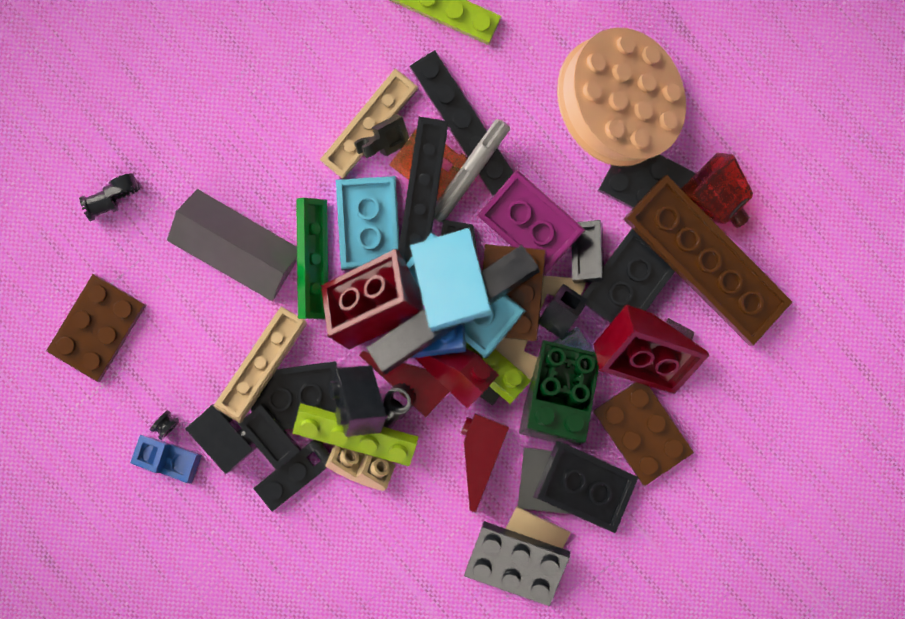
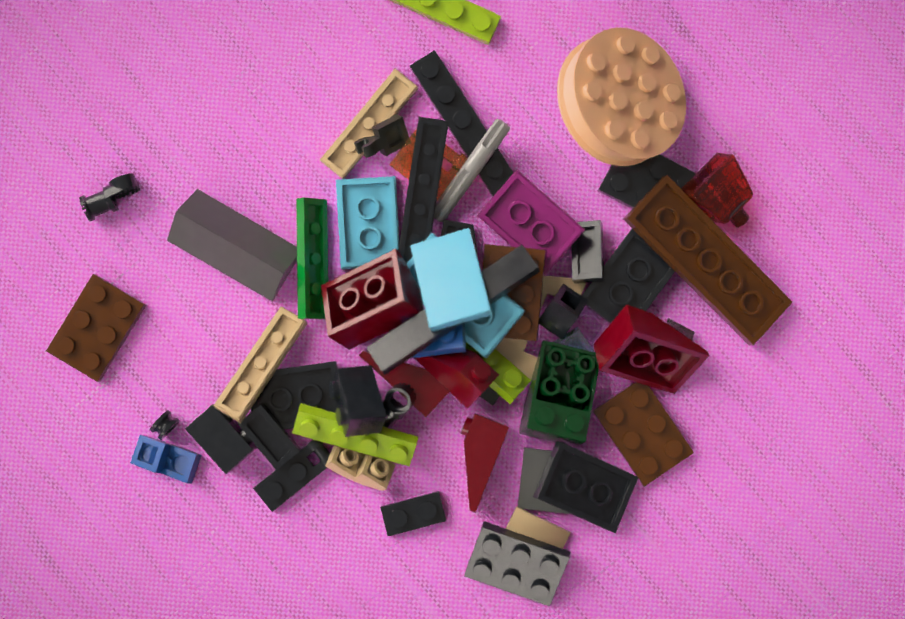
none -> black plate [380,491,446,536]

